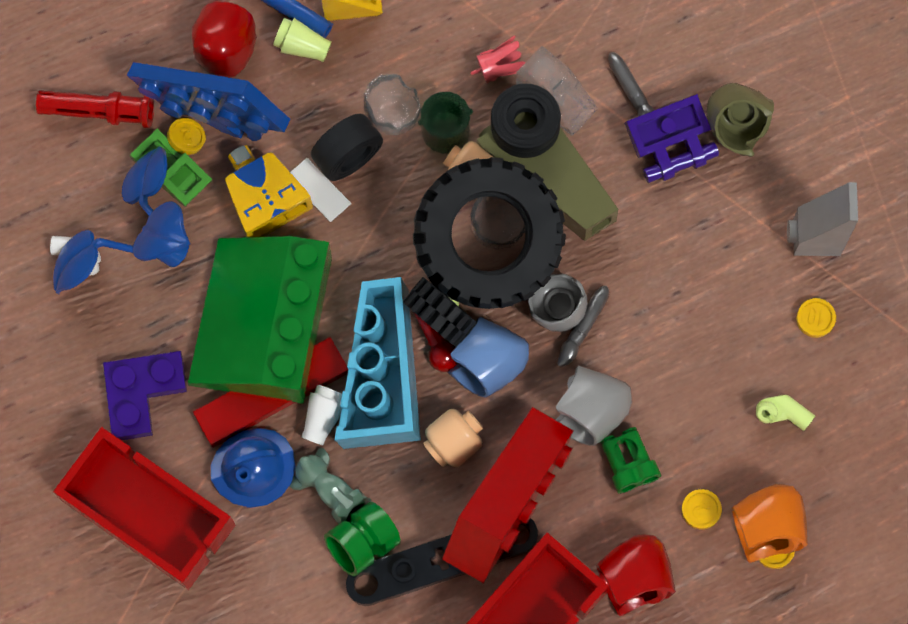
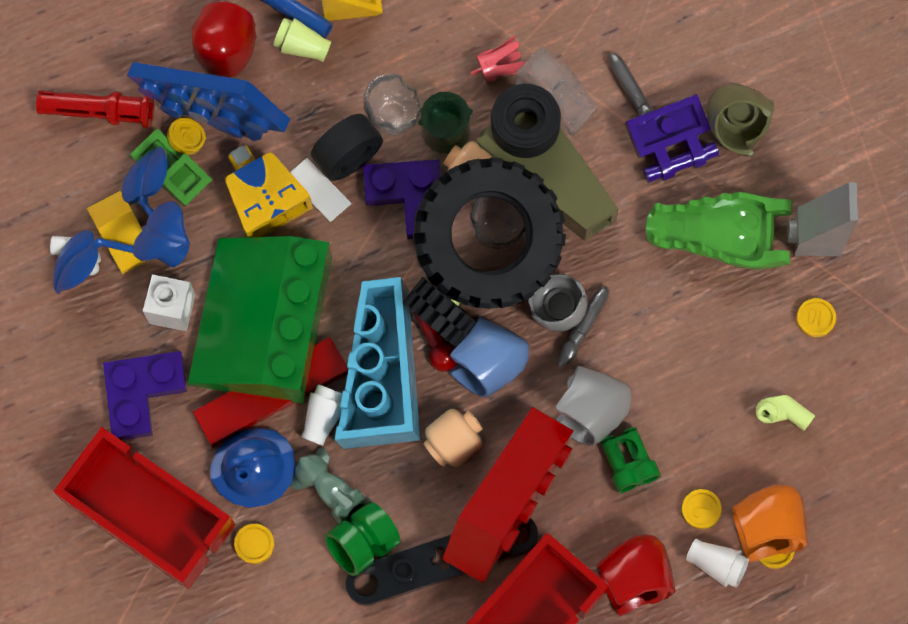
none -> yellow slope [86,191,149,274]
none -> white brick [143,274,196,331]
none -> yellow piece [234,524,275,564]
none -> dark purple plate [363,159,441,239]
none -> bright green animal [646,192,793,270]
none -> white cone [686,539,749,588]

